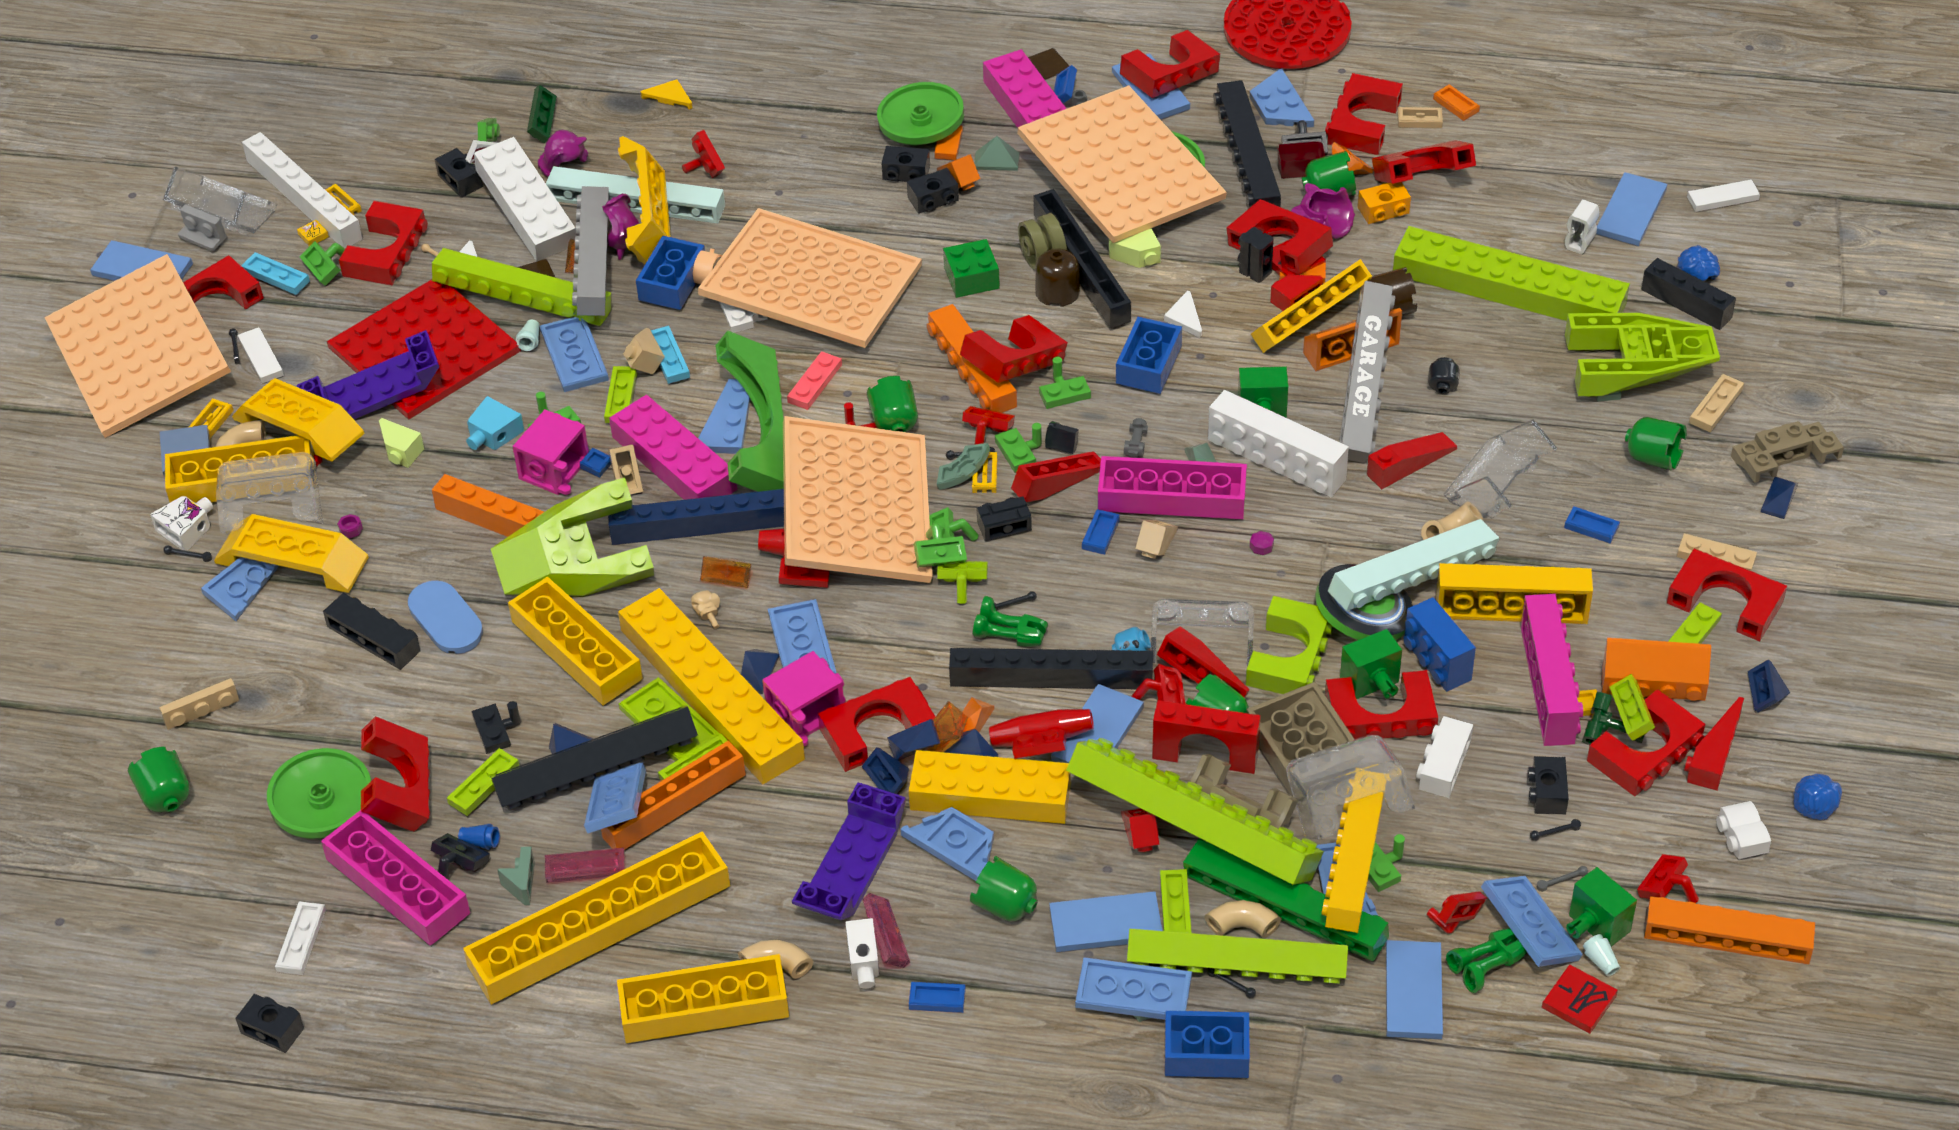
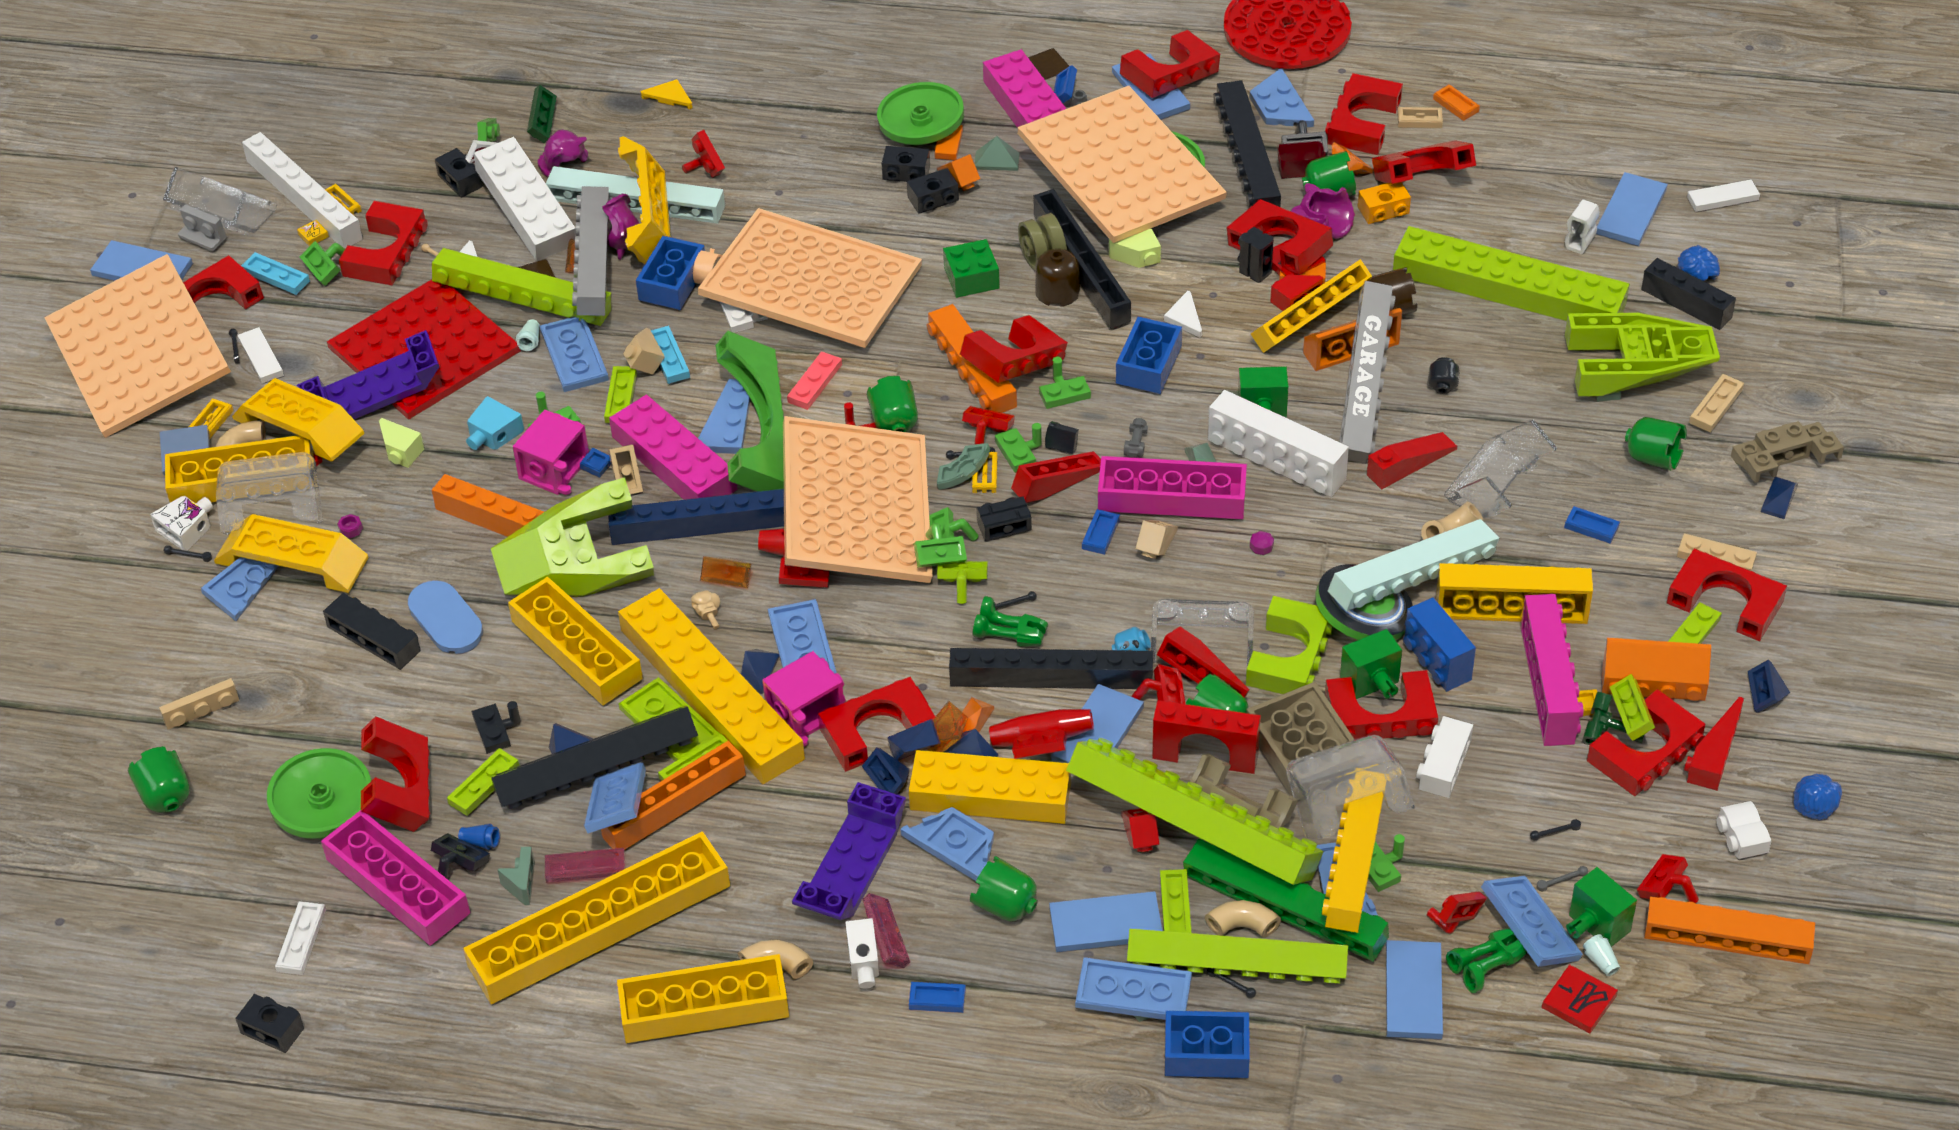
black brick [1527,756,1569,815] -> none

